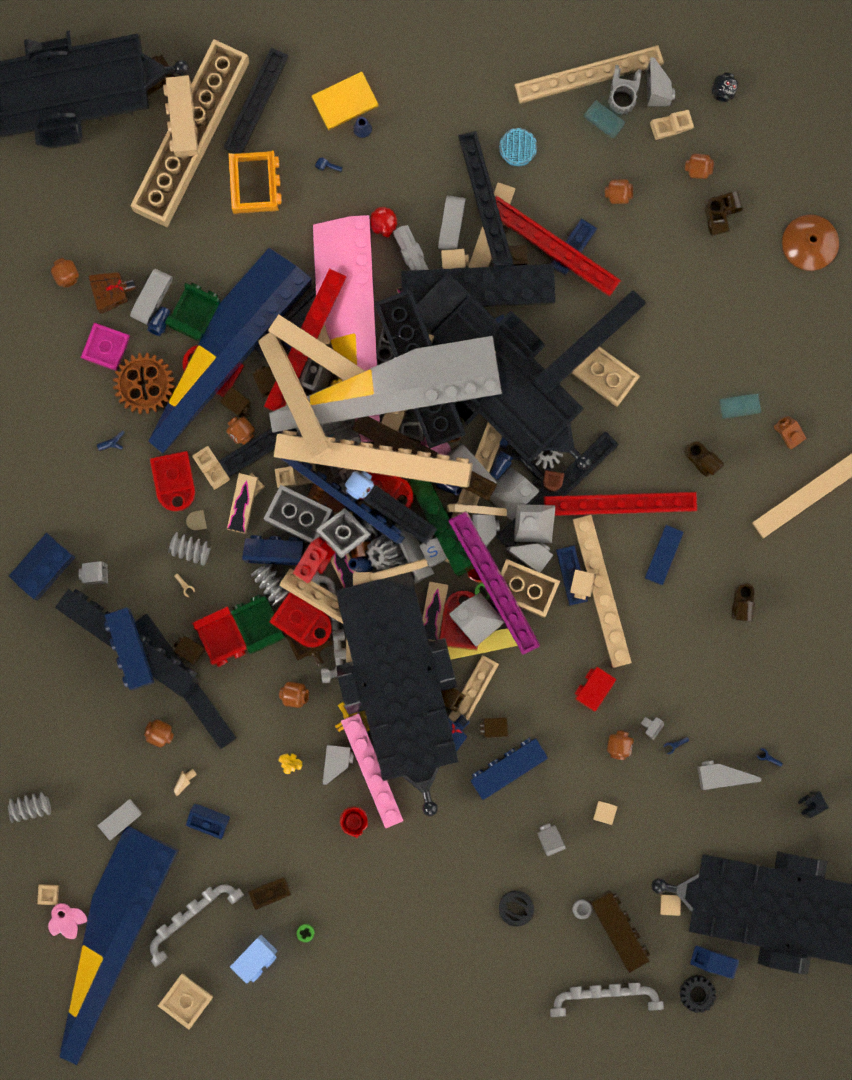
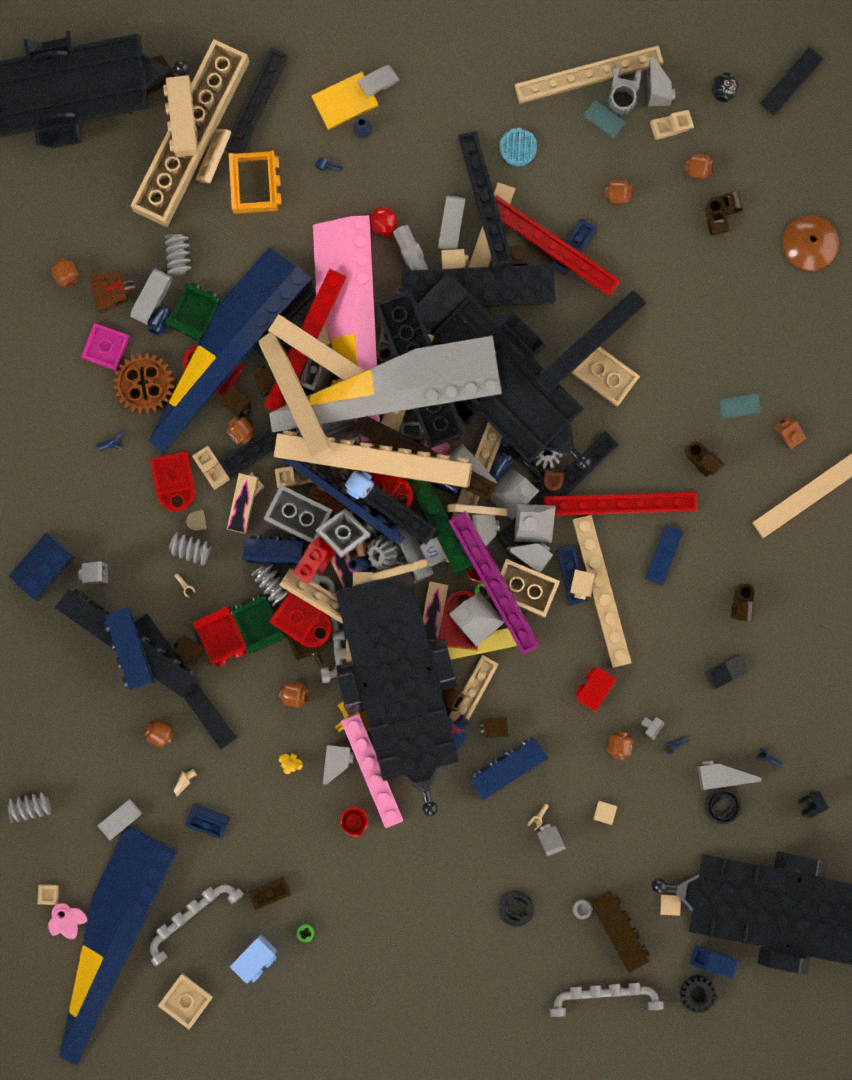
none -> light grey piece [165,234,191,276]
none -> tan tile [196,129,231,183]
none -> light grey slope [358,65,399,98]
none -> tan hand [528,804,549,830]
none -> black slope [704,655,748,689]
none -> black piece [705,789,741,824]
none -> black tile [760,47,823,116]

